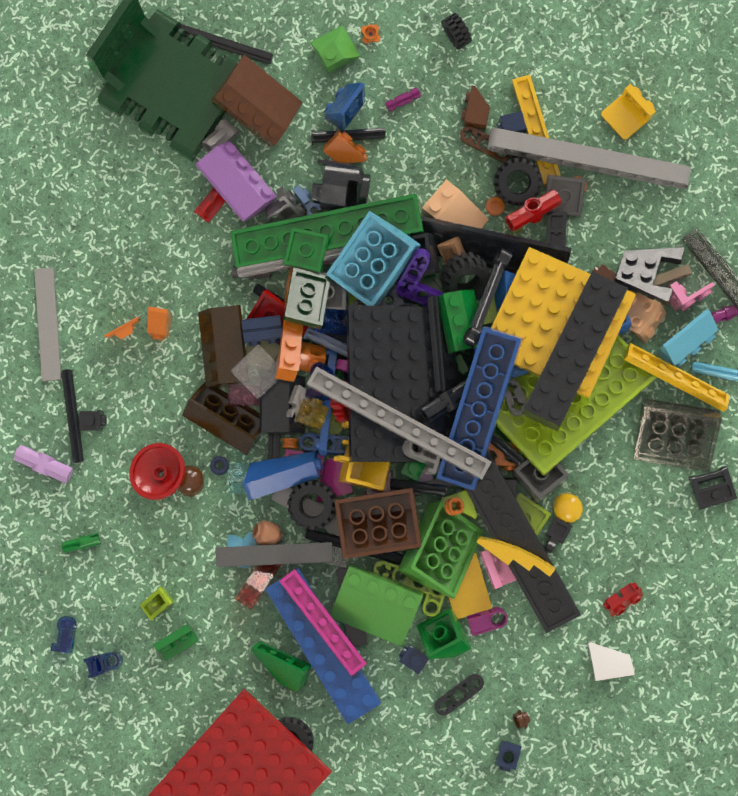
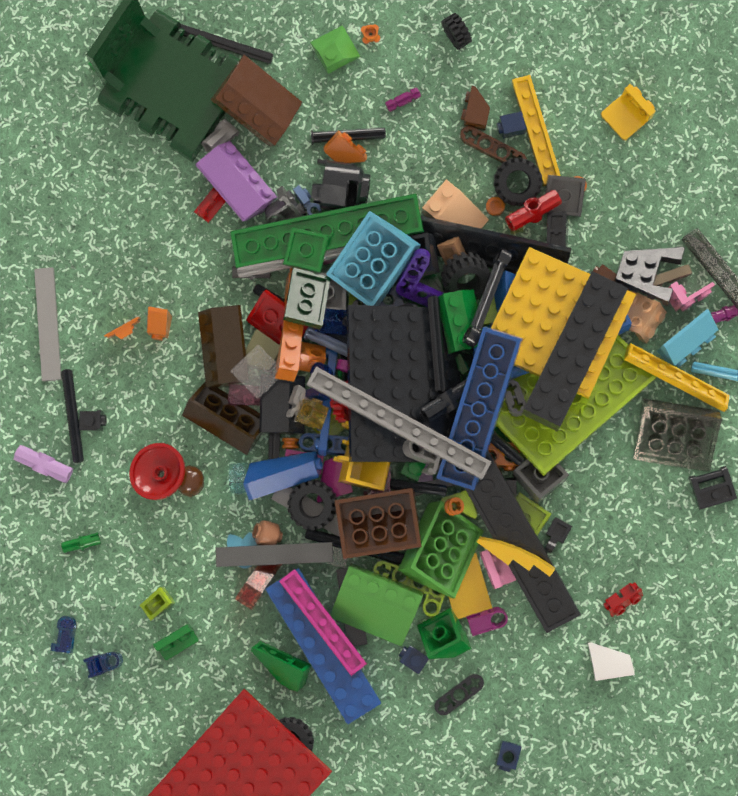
dark blue plate [210,456,230,476] -> none
dark blue brick [242,315,282,346] -> none
blue slope [324,82,365,130] -> none
light grey beam [487,128,691,189] -> none
reddish brown plate [513,710,530,729] -> none
yellow hair [552,493,583,523] -> none

